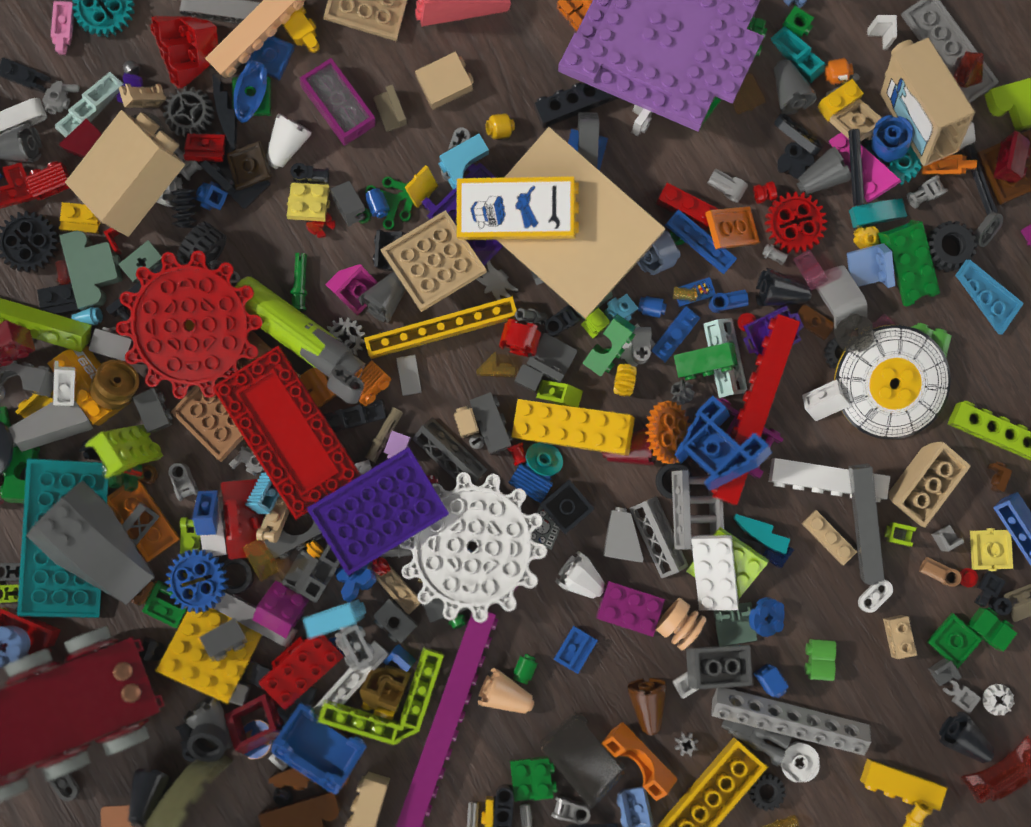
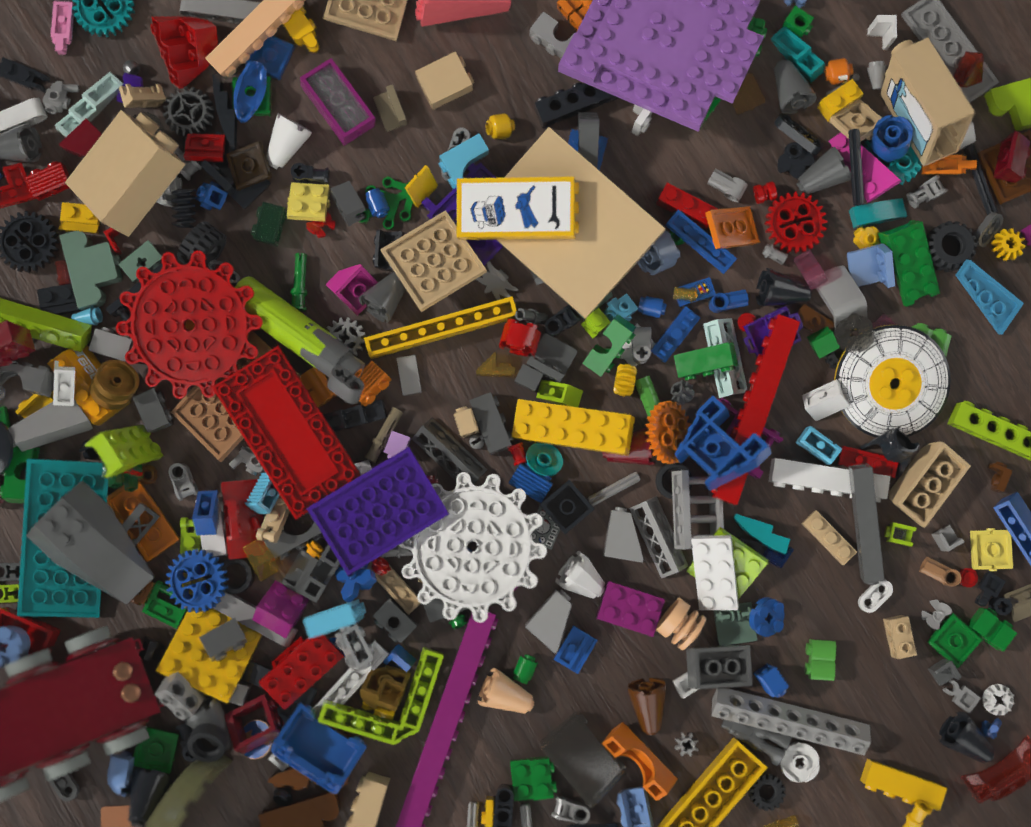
none -> medium blue brick [107,751,135,797]
none -> green plate [133,726,180,774]
none -> light grey brick [155,672,205,720]
none -> clear green brick [251,202,287,247]
none -> light grey slope [525,589,572,653]
none -> light grey arch [530,11,574,59]
none -> light grey axle [587,472,640,506]
none -> bright green axle [635,376,660,416]
none -> medium azure brick [795,426,842,465]
none -> green panel [807,327,840,359]
none -> red plate [837,446,898,478]
none -> black helmet [860,426,920,479]
none -> light grey cone [867,61,886,90]
none -> light grey piece [921,600,952,630]
none -> blue plate [981,719,1002,739]
none -> yellow gear [991,228,1026,261]

